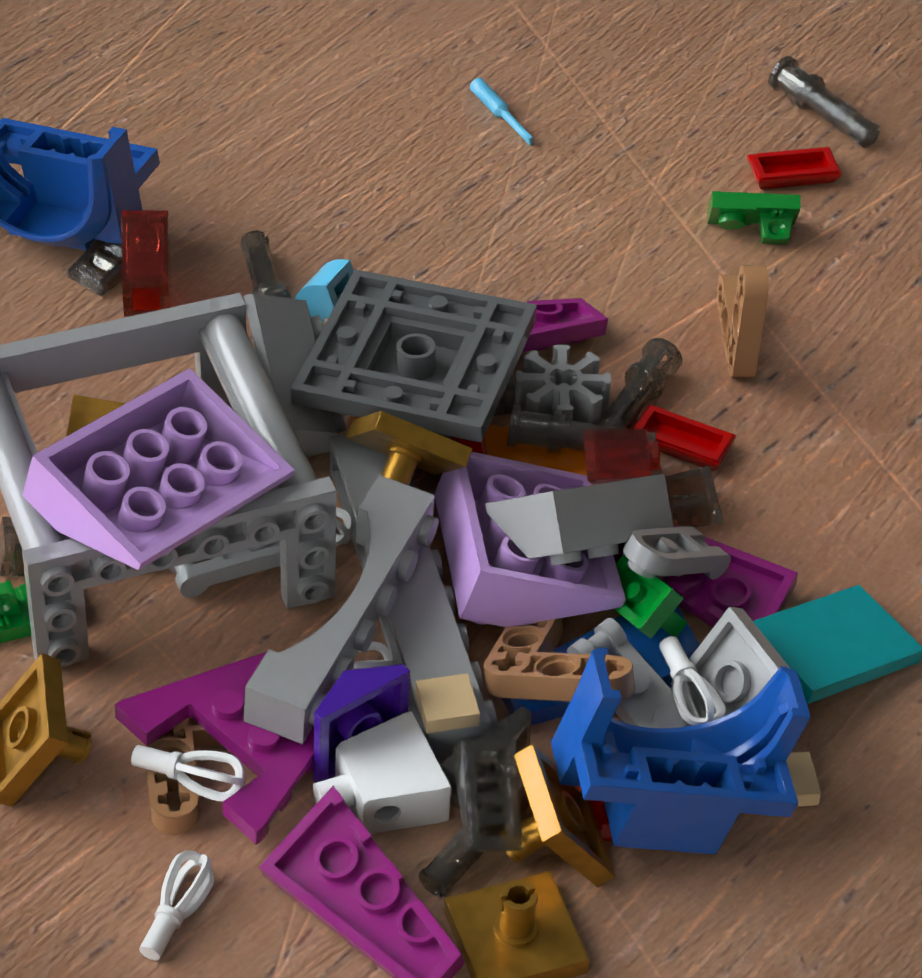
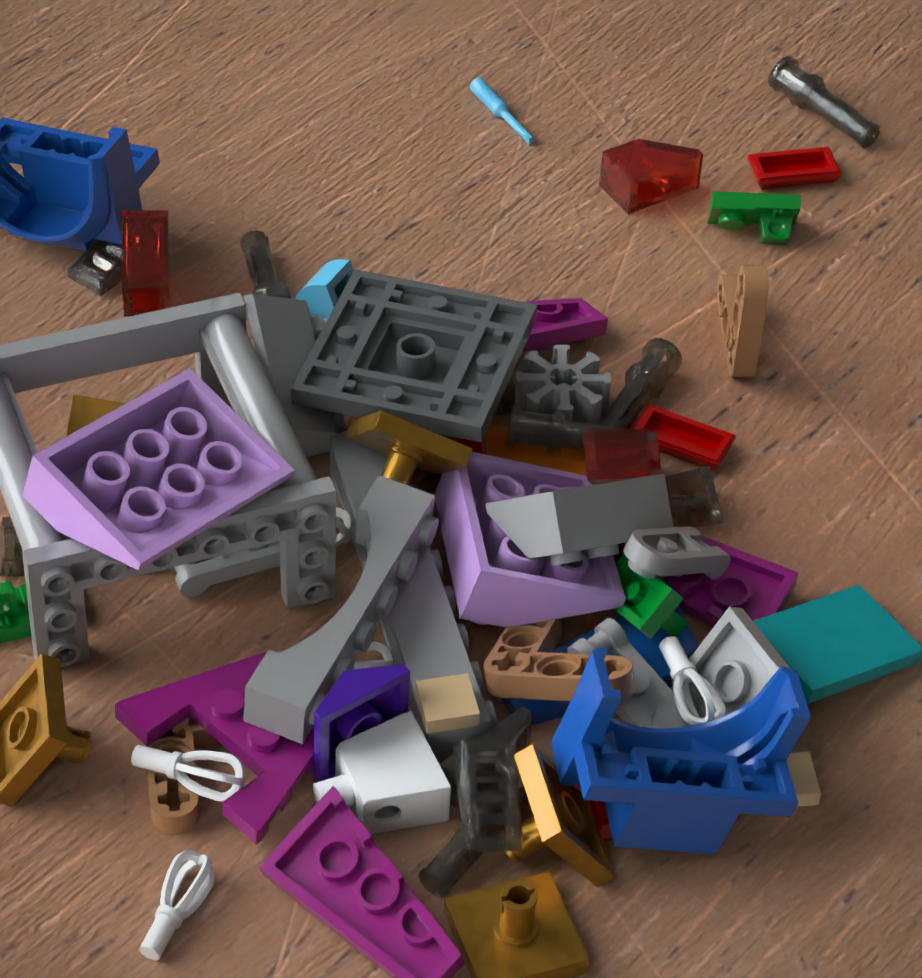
none -> clear red slope [599,139,704,214]

